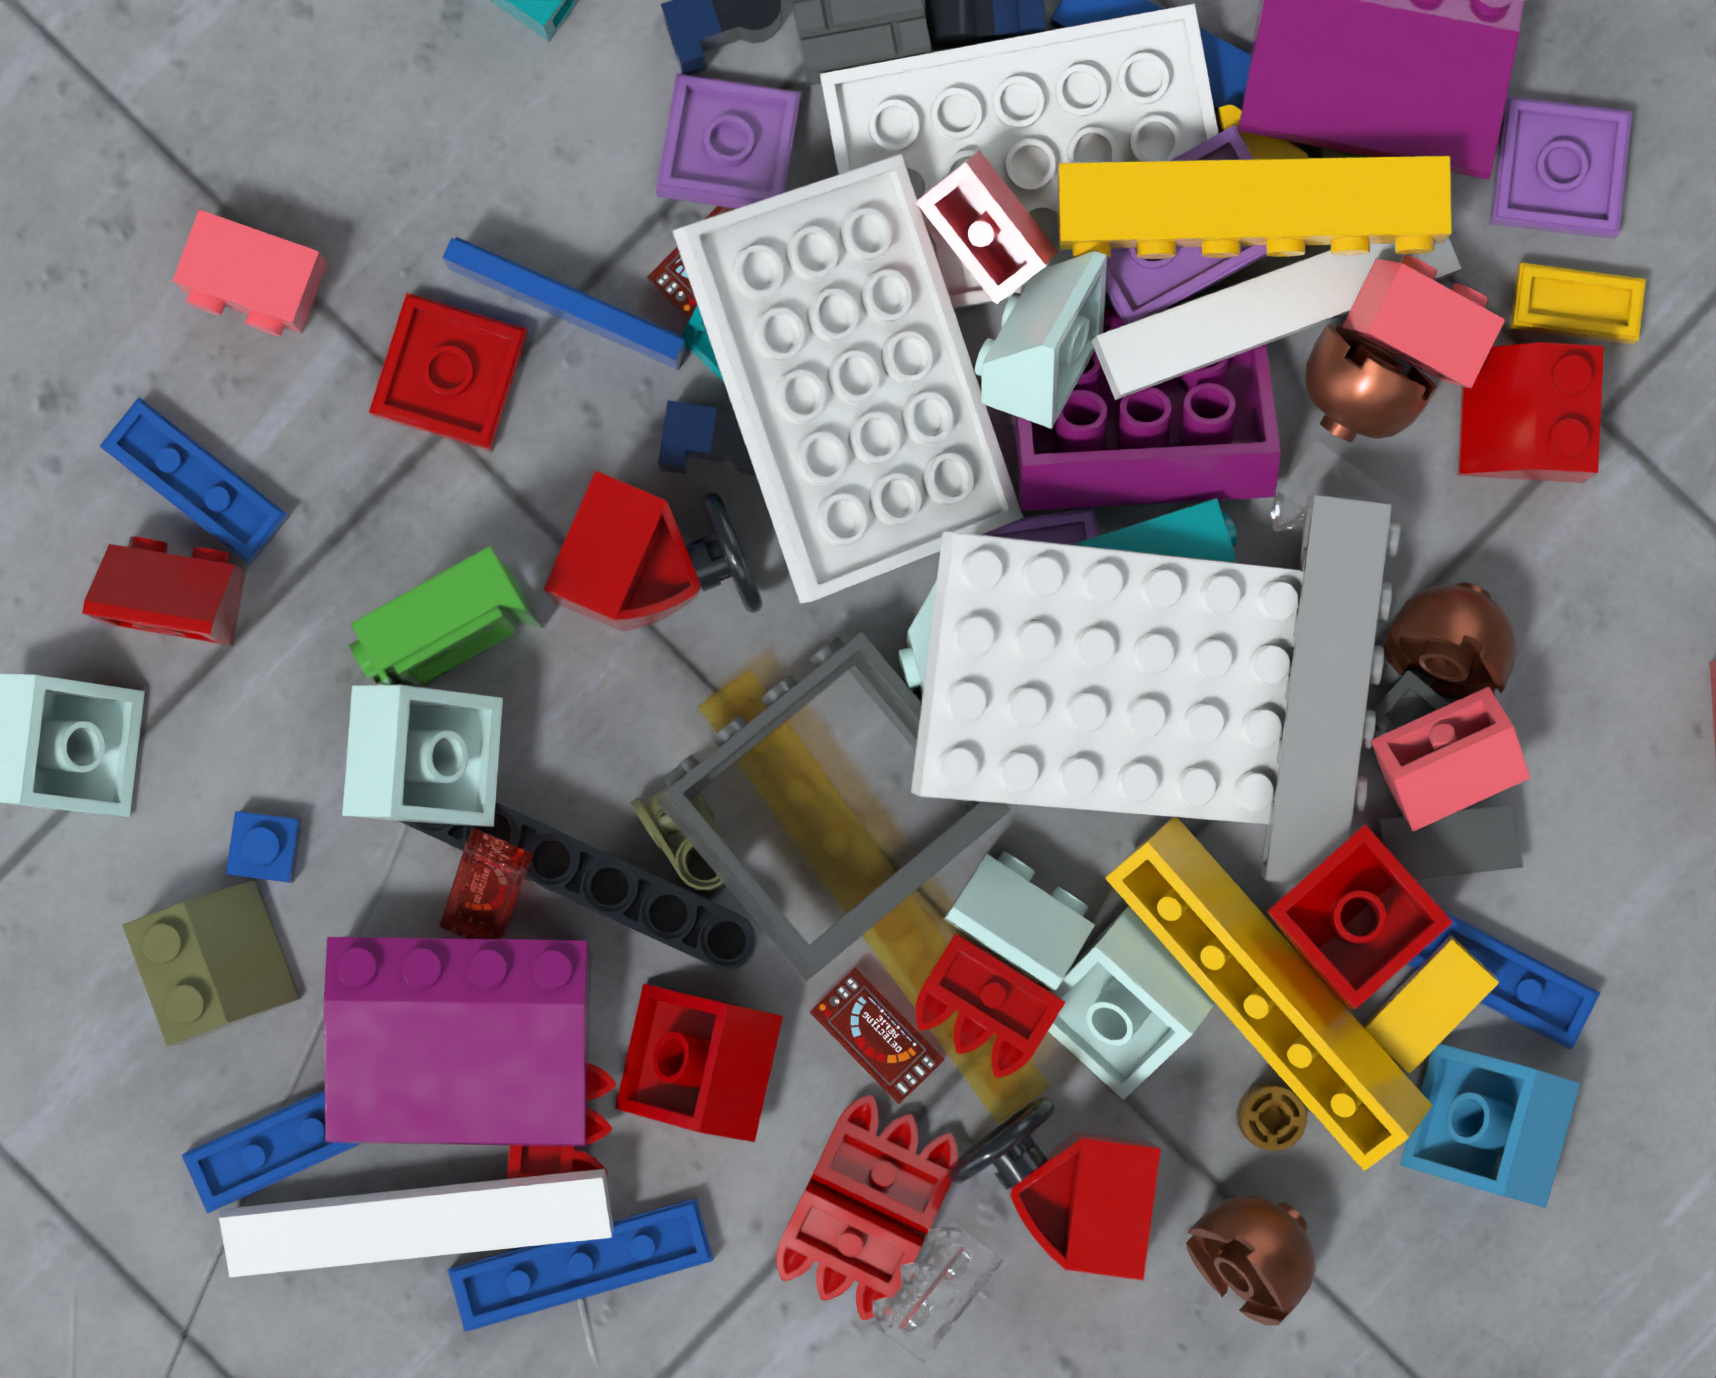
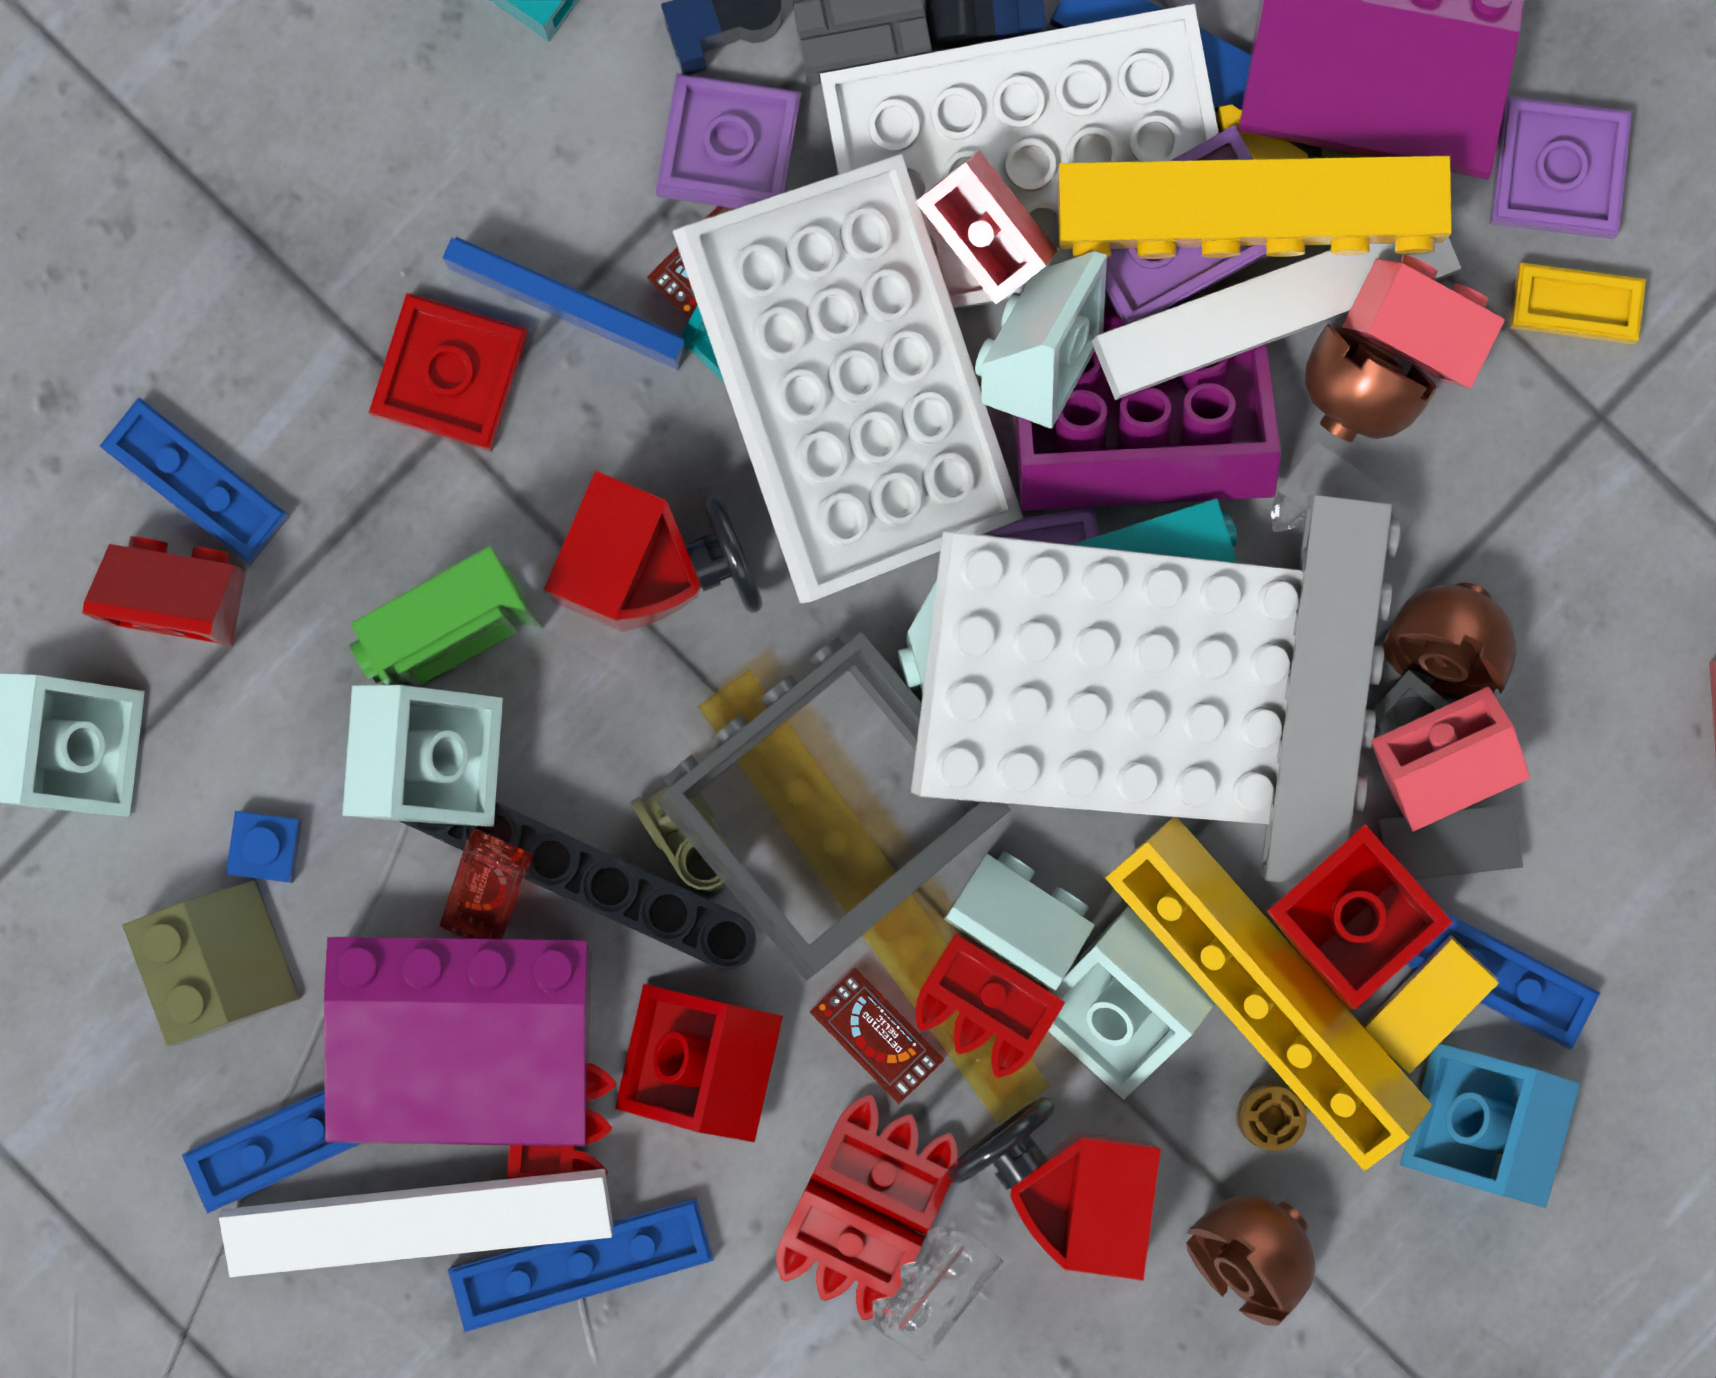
coral brick [172,209,328,337] -> none
dark blue leg [658,400,756,475] -> none
red slope [1457,342,1604,483] -> none

